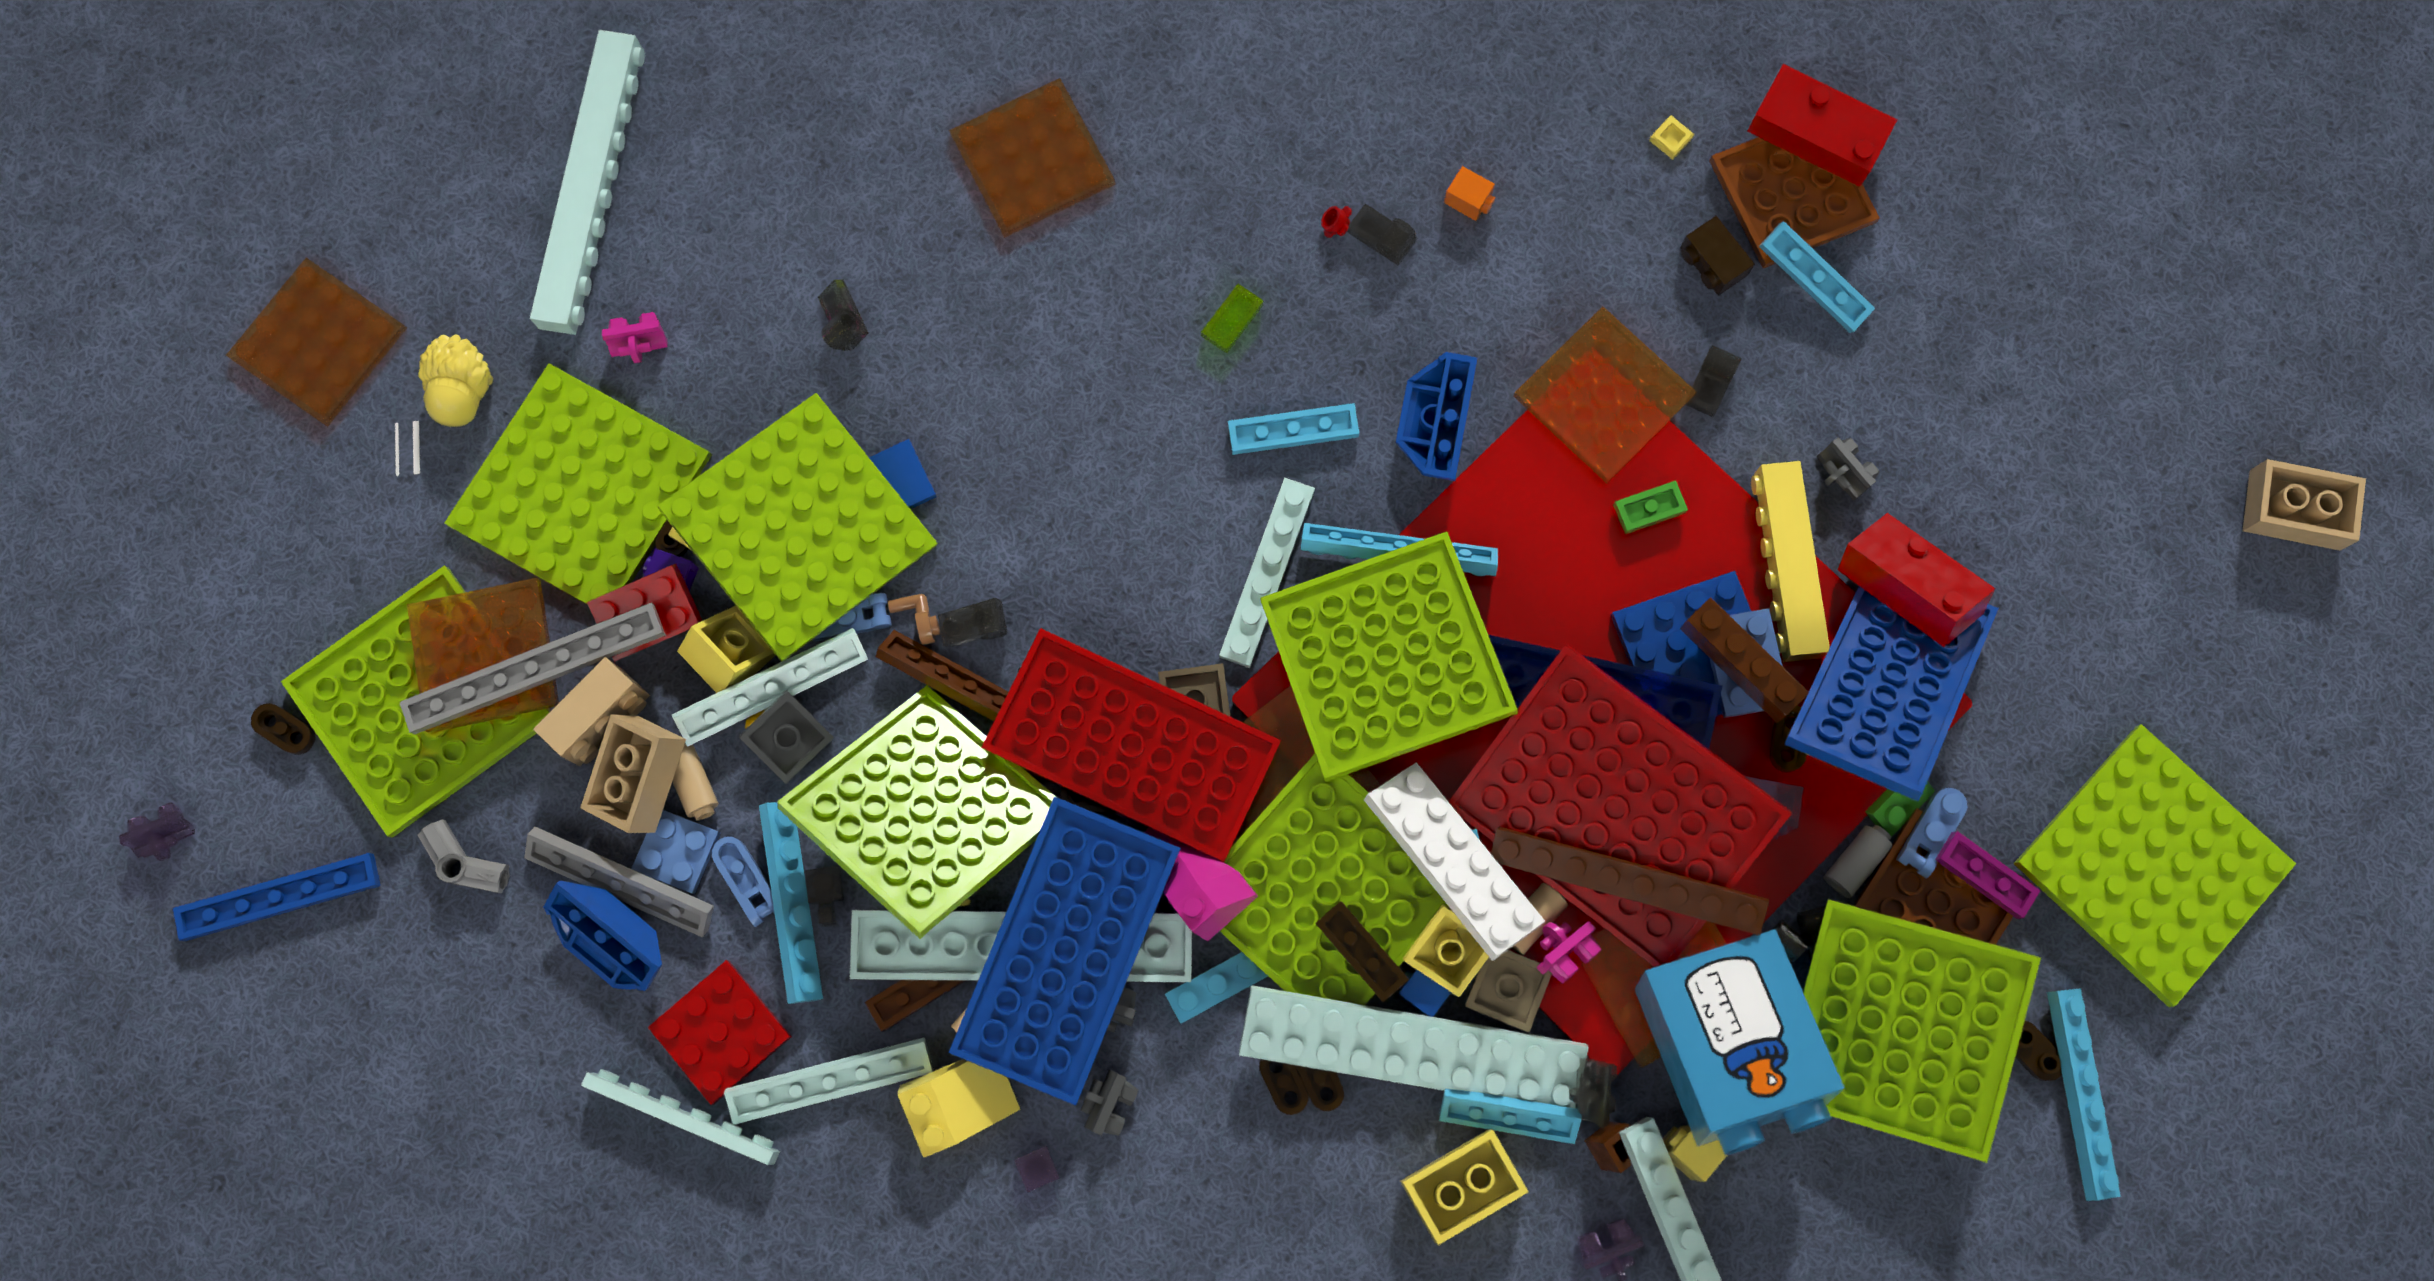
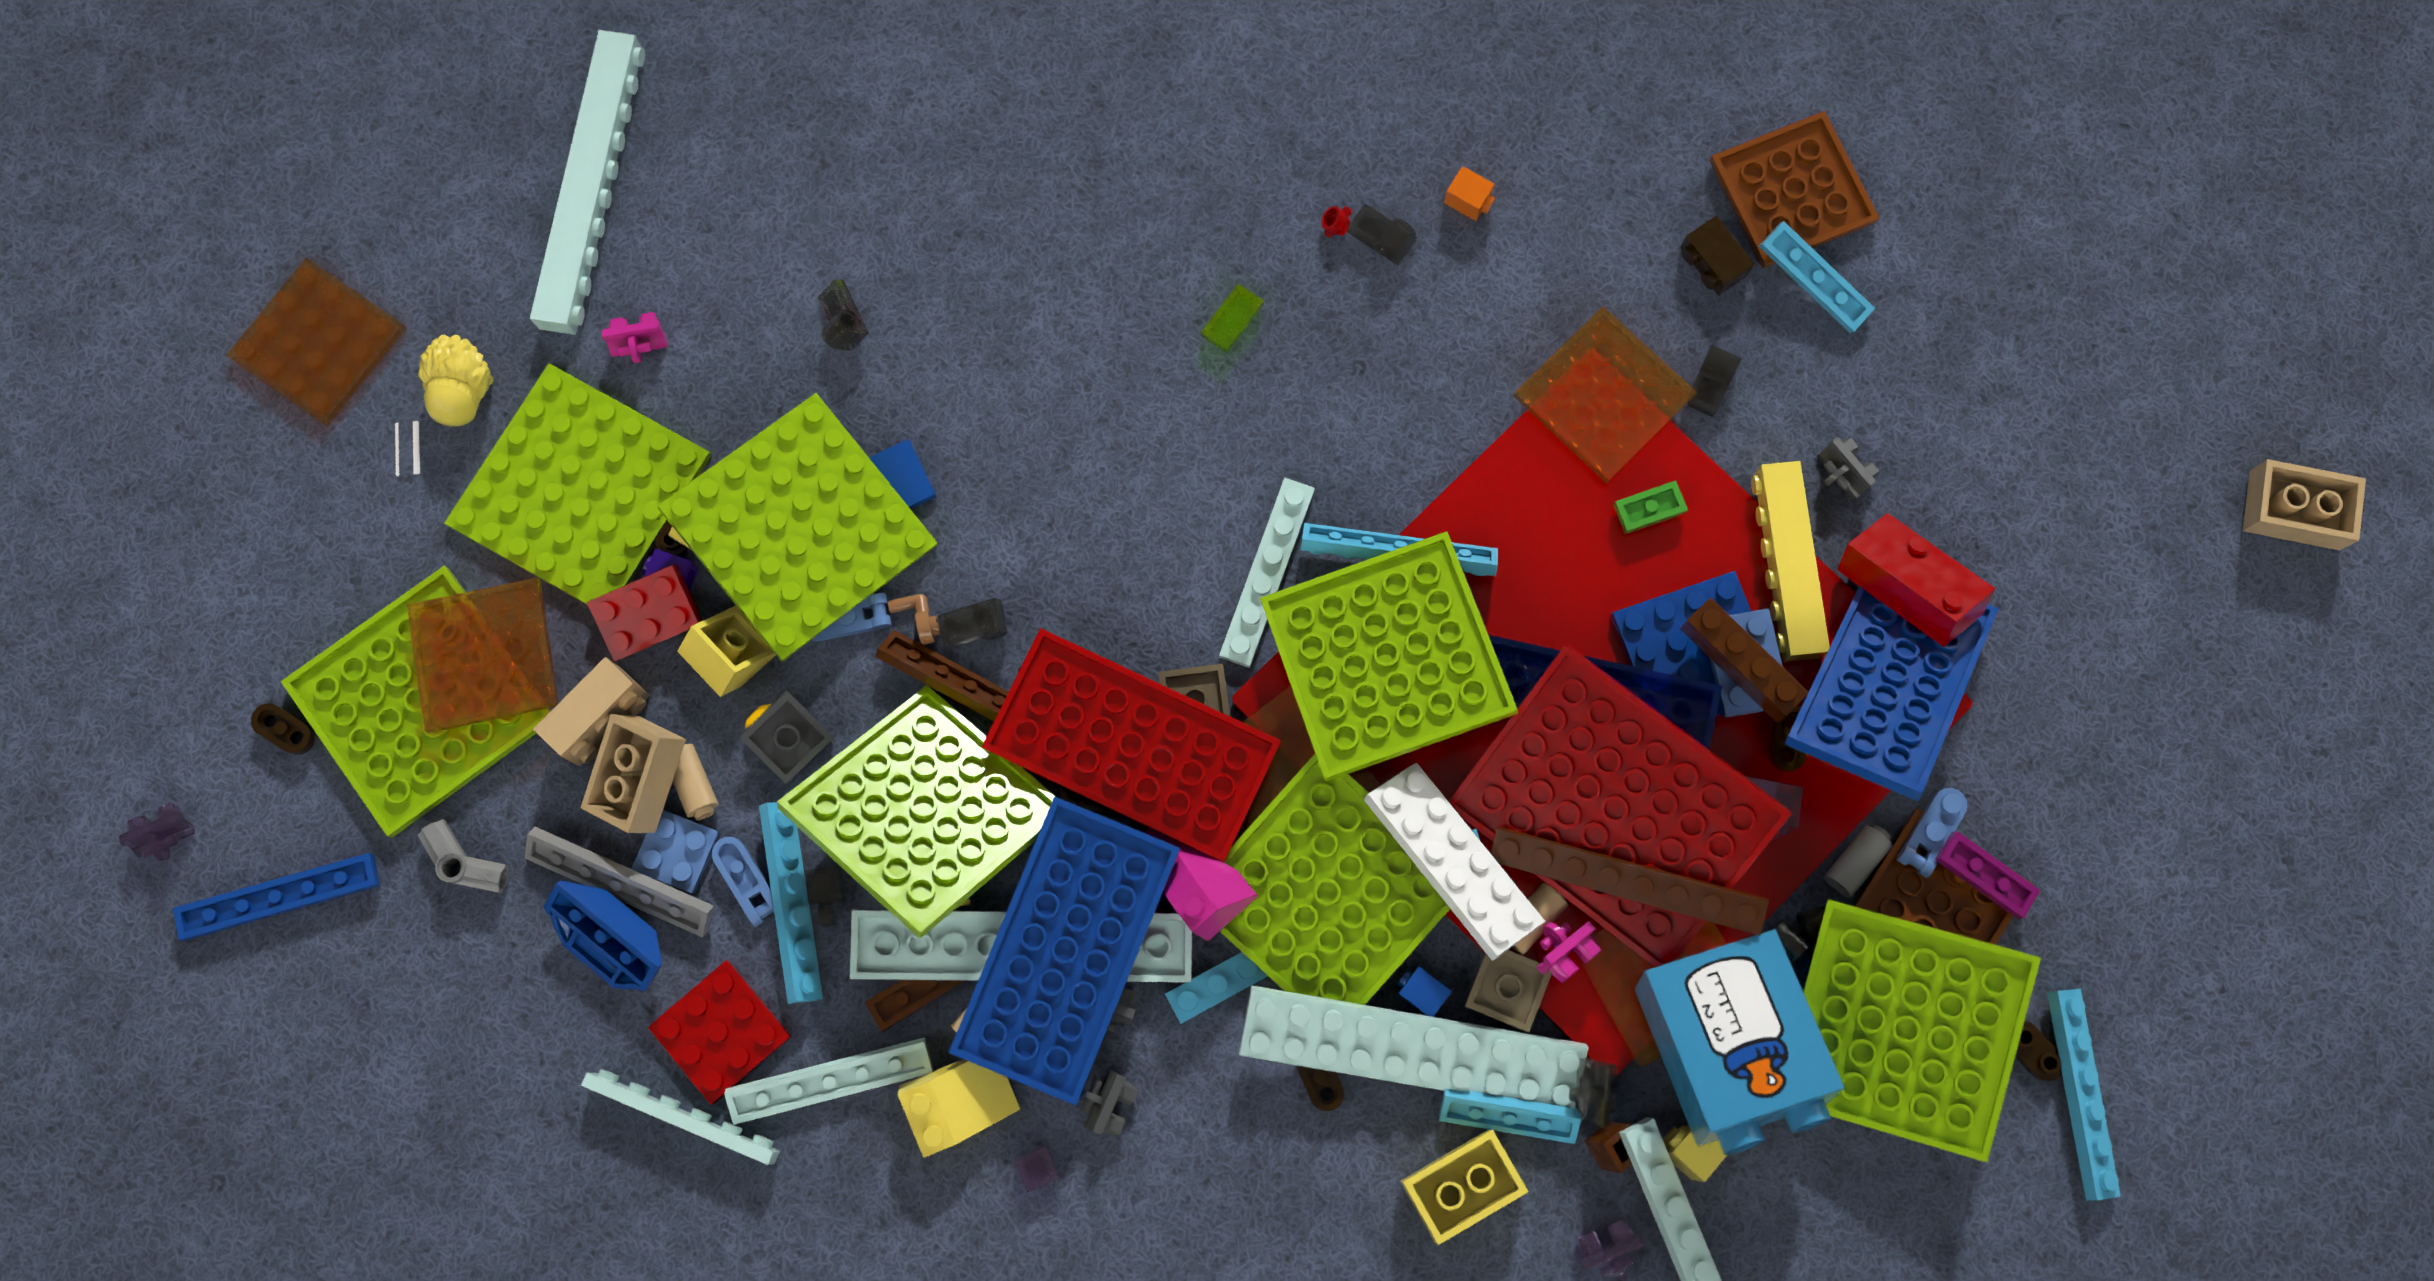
light grey plate [399,603,665,735] -> none
light aqua plate [672,628,868,747] -> none
clear orange plate [949,78,1116,238] -> none
medium azure plate [1228,403,1360,455] -> none
dark brown plate [1259,1059,1308,1115] -> none
dark brown plate [1315,901,1409,1002] -> none
blue wedge [1395,352,1477,481] -> none
light yellow slope [1403,904,1489,997] -> none
light yellow tile [1649,115,1695,160] -> none
red brick [1747,64,1898,187] -> none
bright green plate [1865,781,1935,837] -> none
lime plate [2013,724,2297,1008] -> none

